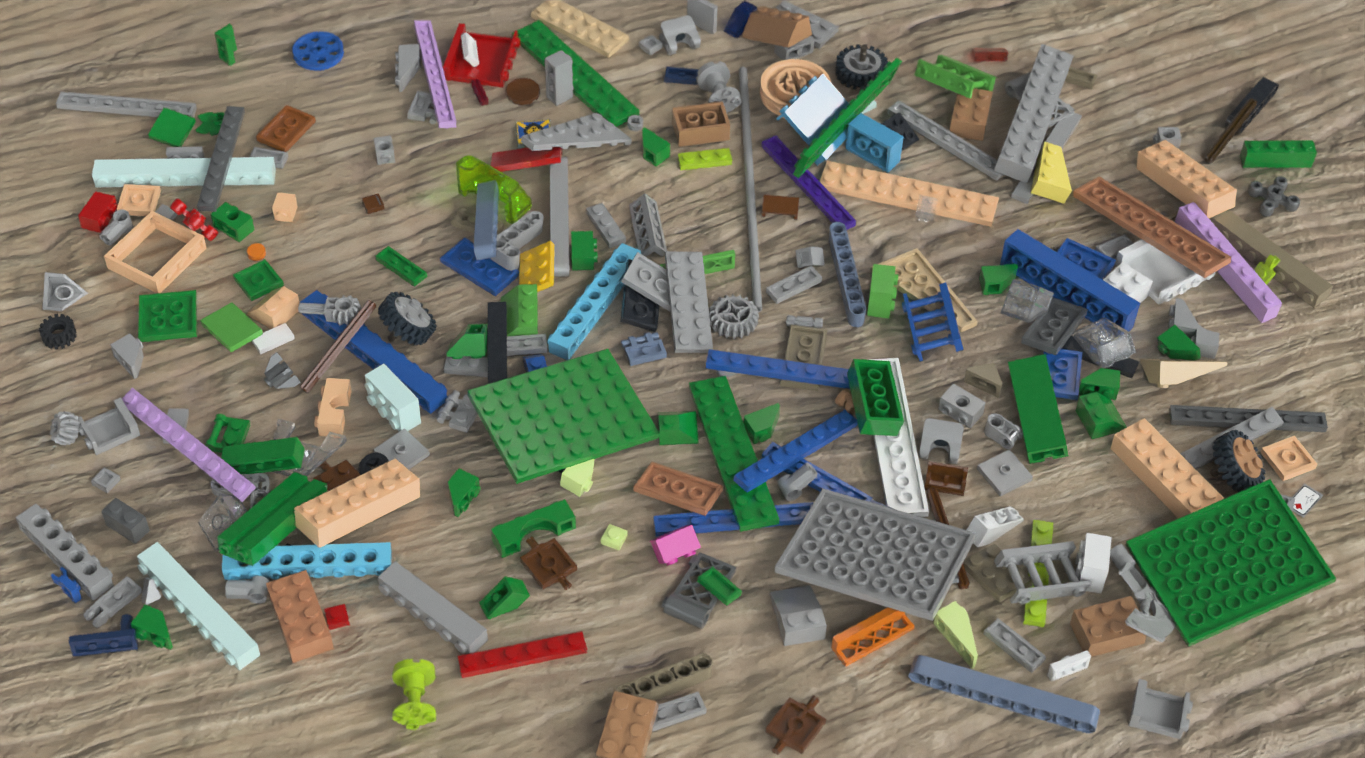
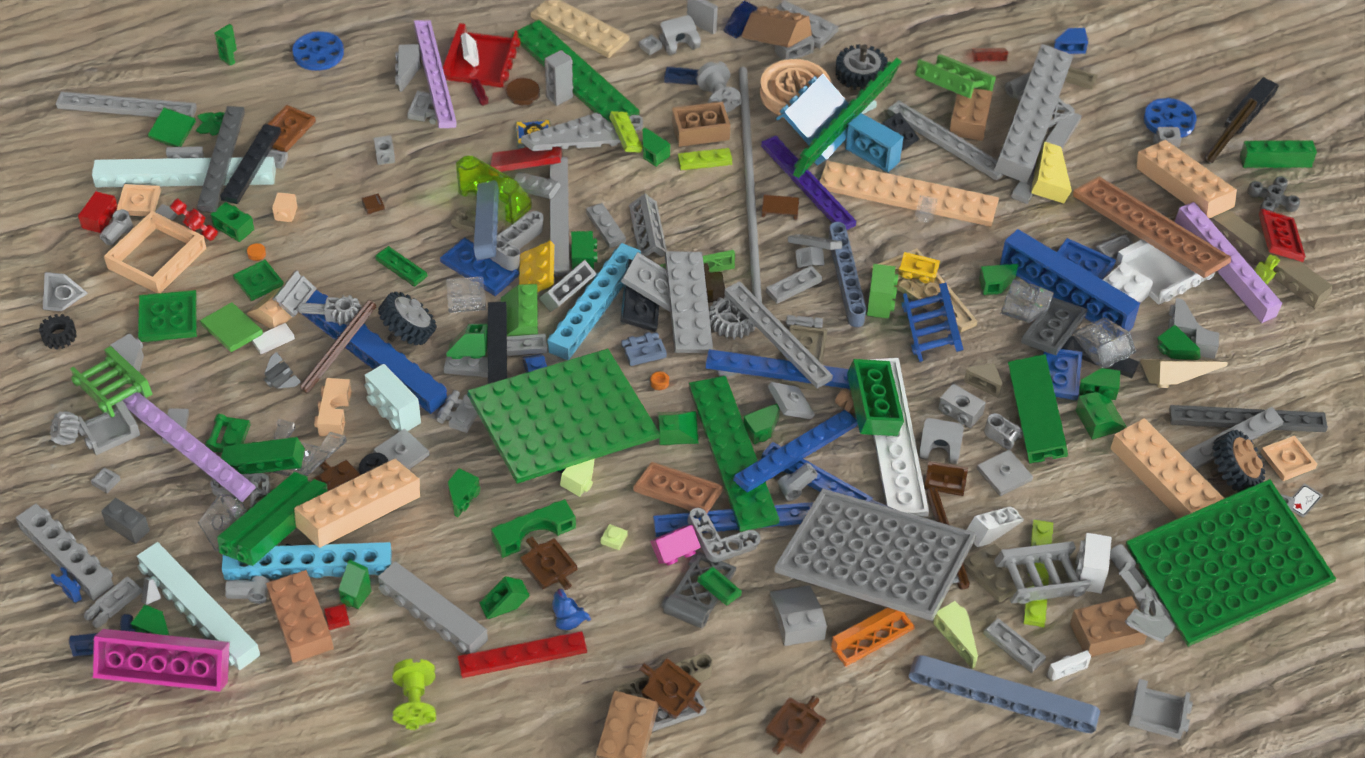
none -> bright green fence [70,346,153,417]
none -> dark pink brick [93,629,230,691]
none -> black plate [220,124,281,204]
none -> light grey plate [272,270,317,317]
none -> green slope [339,560,372,609]
none -> clear bracket [446,277,486,313]
none -> light grey plate [510,172,561,199]
none -> light grey brick [539,260,596,312]
none -> blue hair [552,589,591,630]
none -> lime plate [609,112,643,153]
none -> reddish brown plate [639,658,704,720]
none -> orange tile [650,371,669,390]
none -> light grey beam [687,508,761,563]
none -> dark brown panel [703,263,725,303]
none -> light grey plate [724,281,833,389]
none -> light grey plate [768,382,815,419]
none -> light grey tile [788,234,842,250]
none -> yellow bracket [898,252,940,284]
none -> blue slope [1054,28,1088,54]
none -> blue wedge [1144,98,1197,138]
none -> red tile [1258,209,1306,262]

